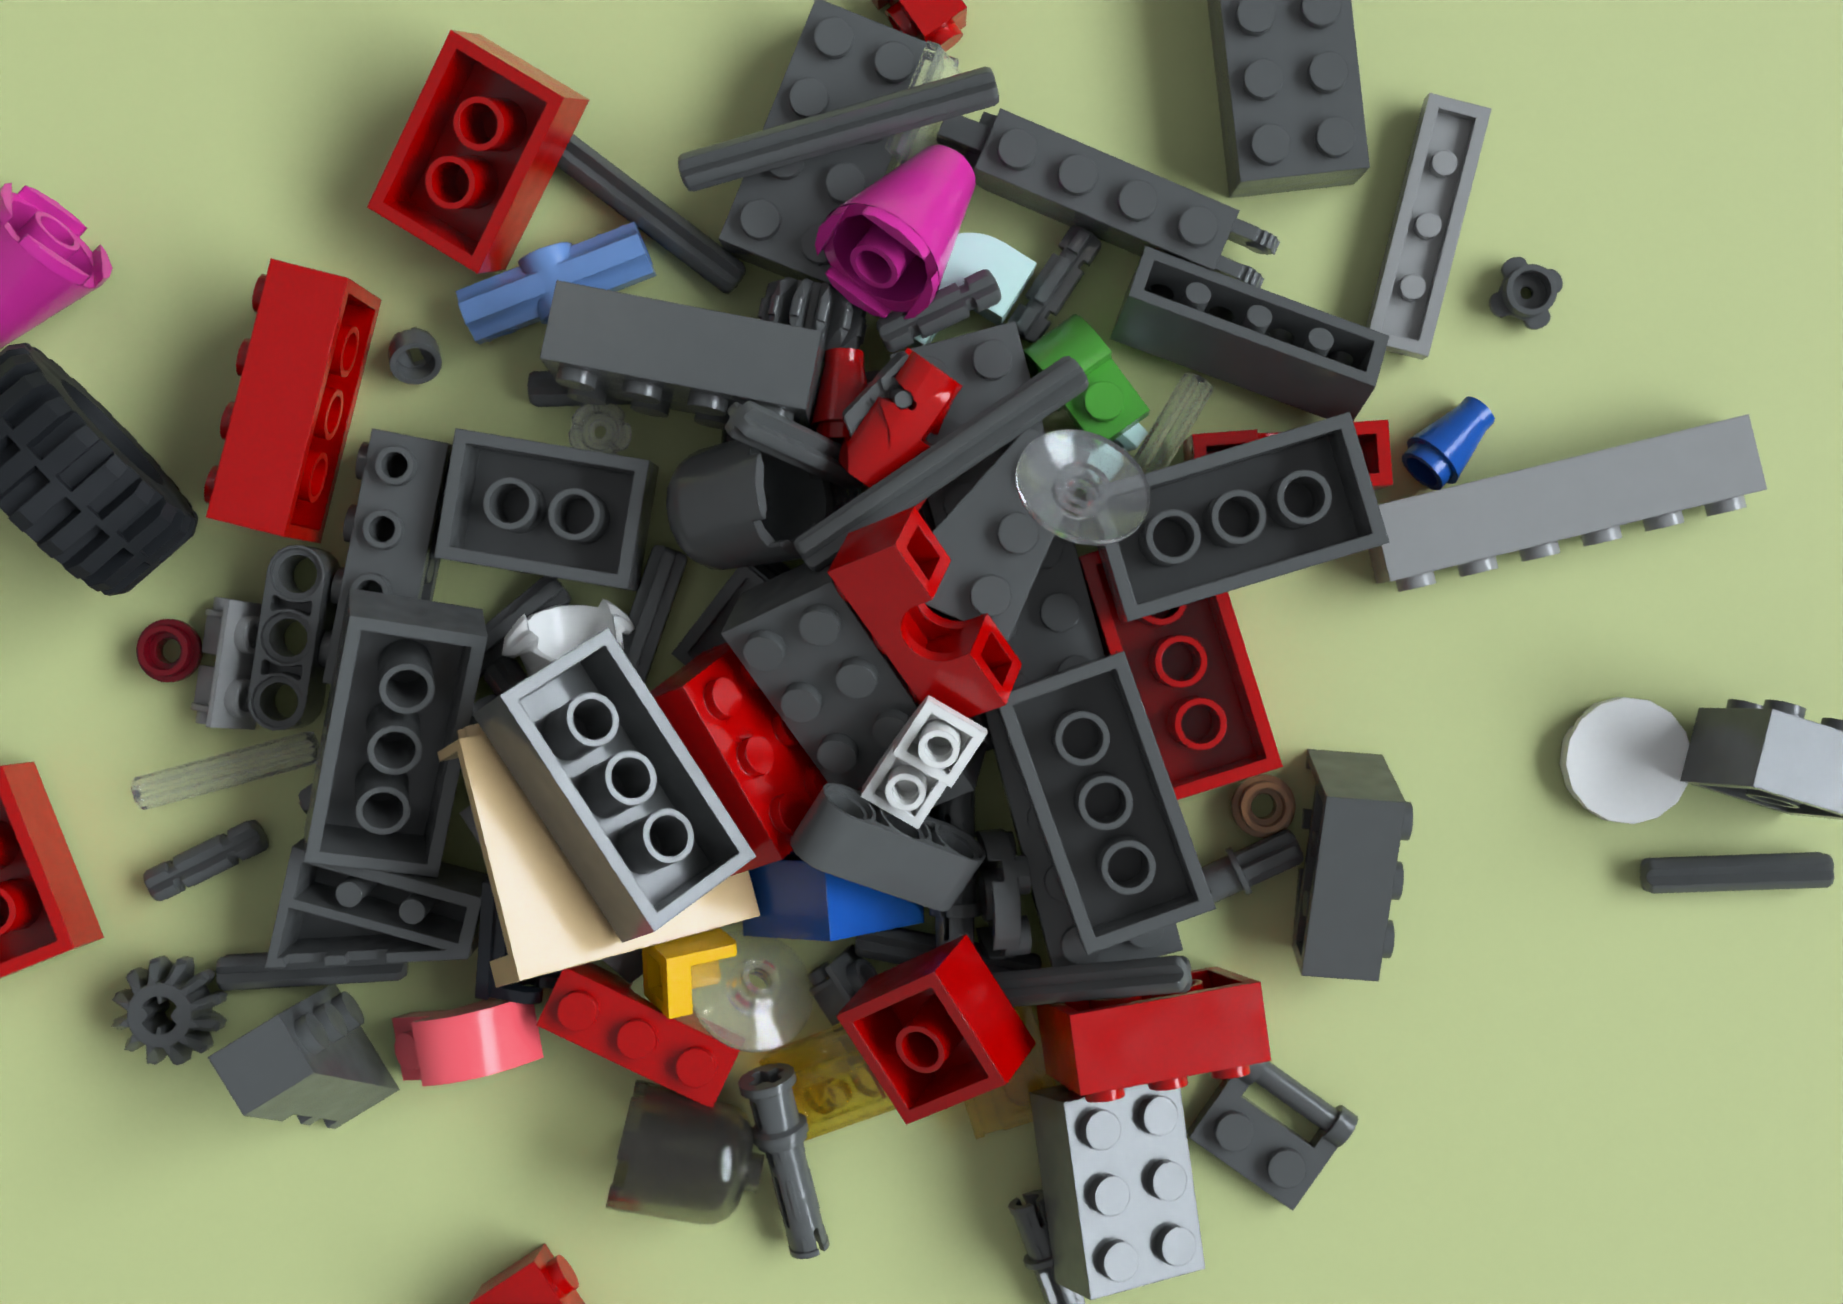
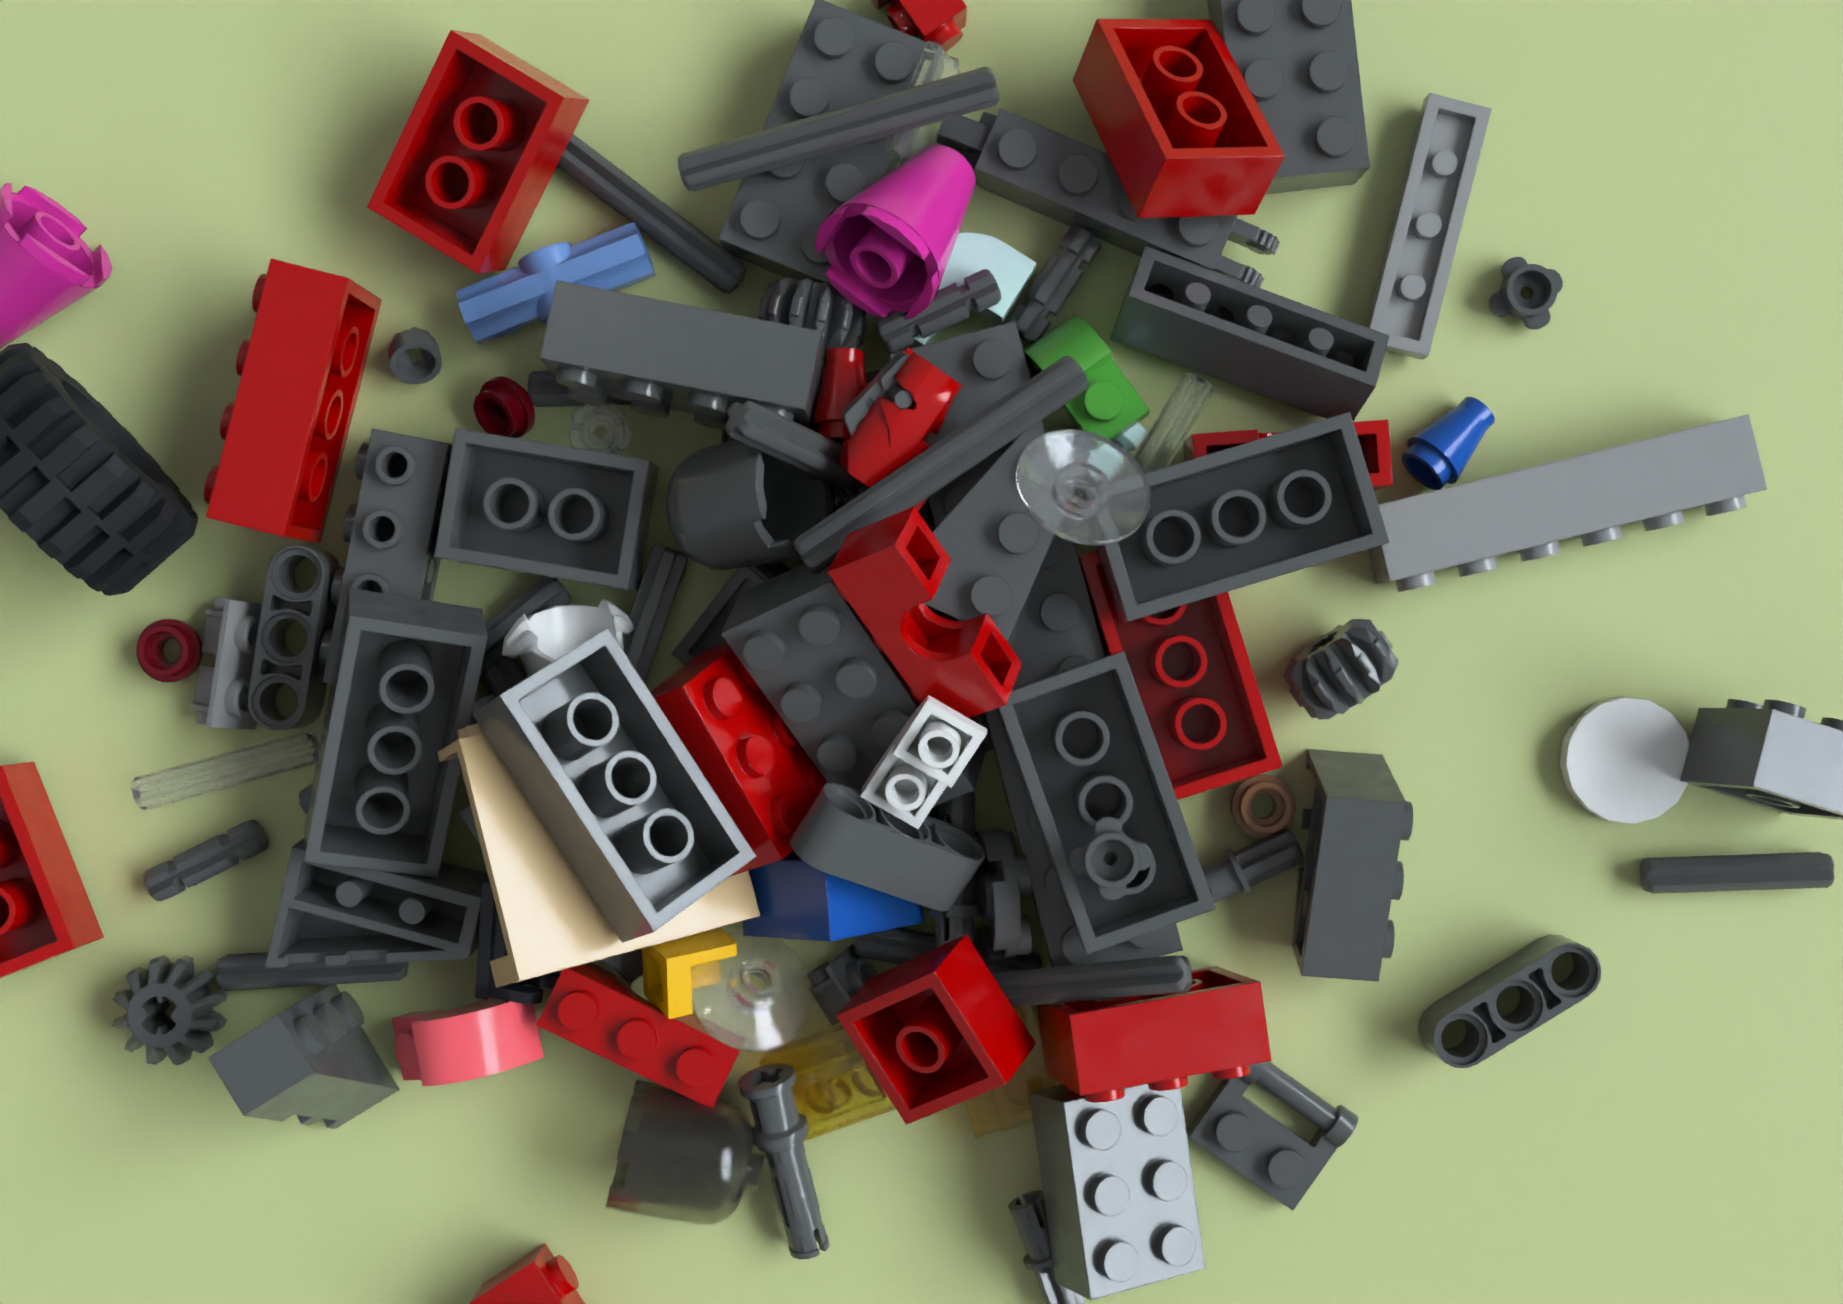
none -> dark red plate [473,376,535,438]
none -> dark grey plate [1069,817,1152,900]
none -> red brick [1073,19,1285,218]
none -> dark grey gear [1283,619,1399,720]
none -> dark grey beam [1418,935,1601,1068]

